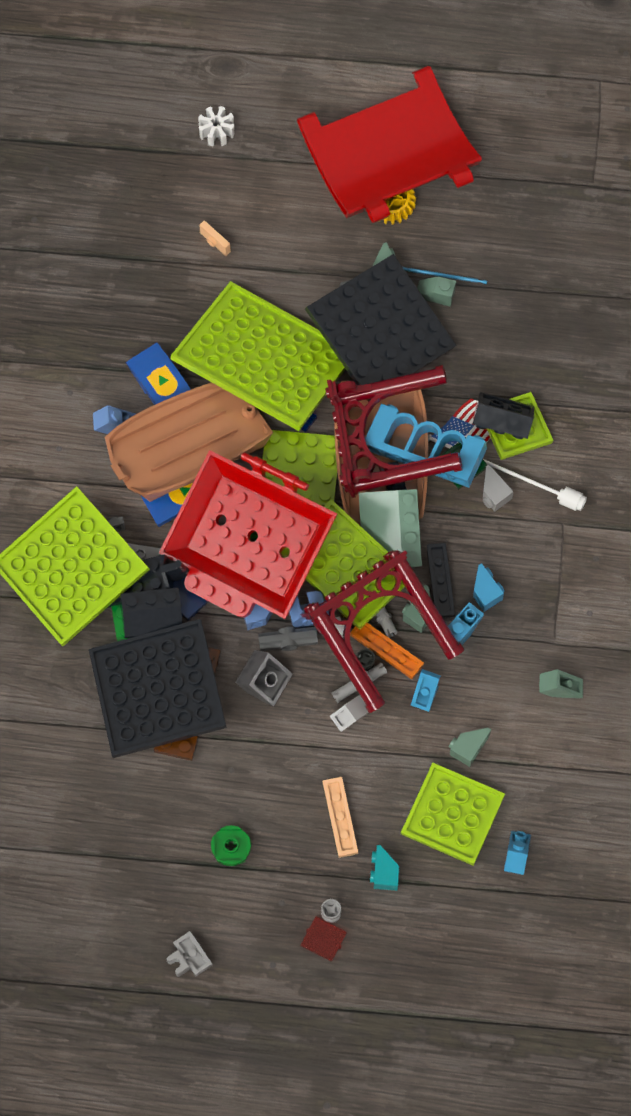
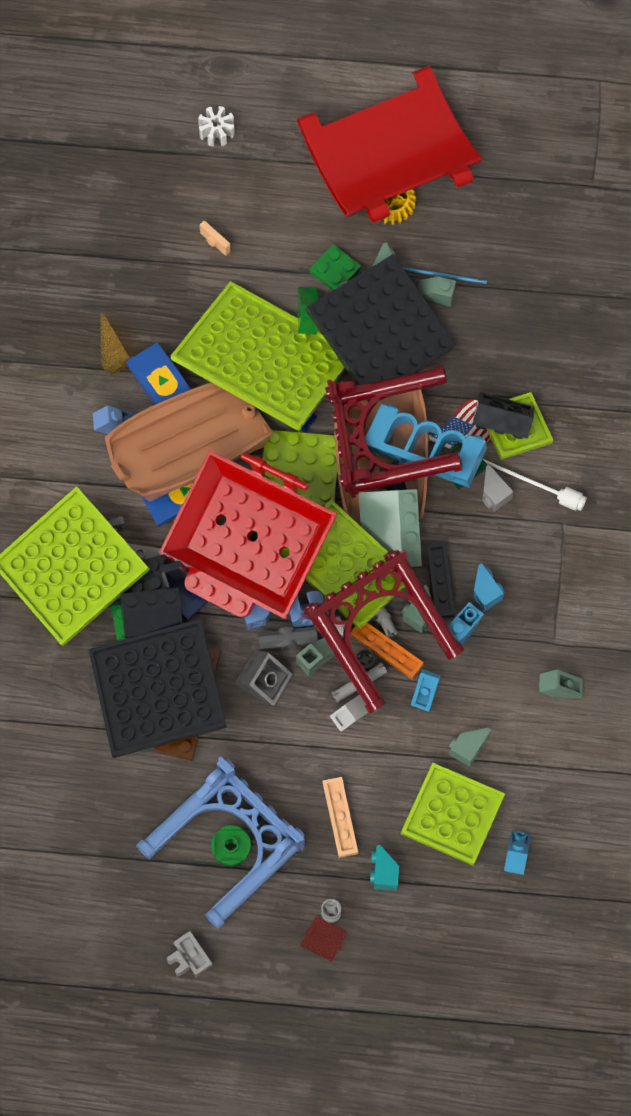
none -> clear yellow slope [100,313,130,375]
none -> medium blue arch [136,756,305,929]
none -> sand green slope [296,638,334,677]
none -> green slope [298,287,318,335]
none -> green plate [309,244,361,291]

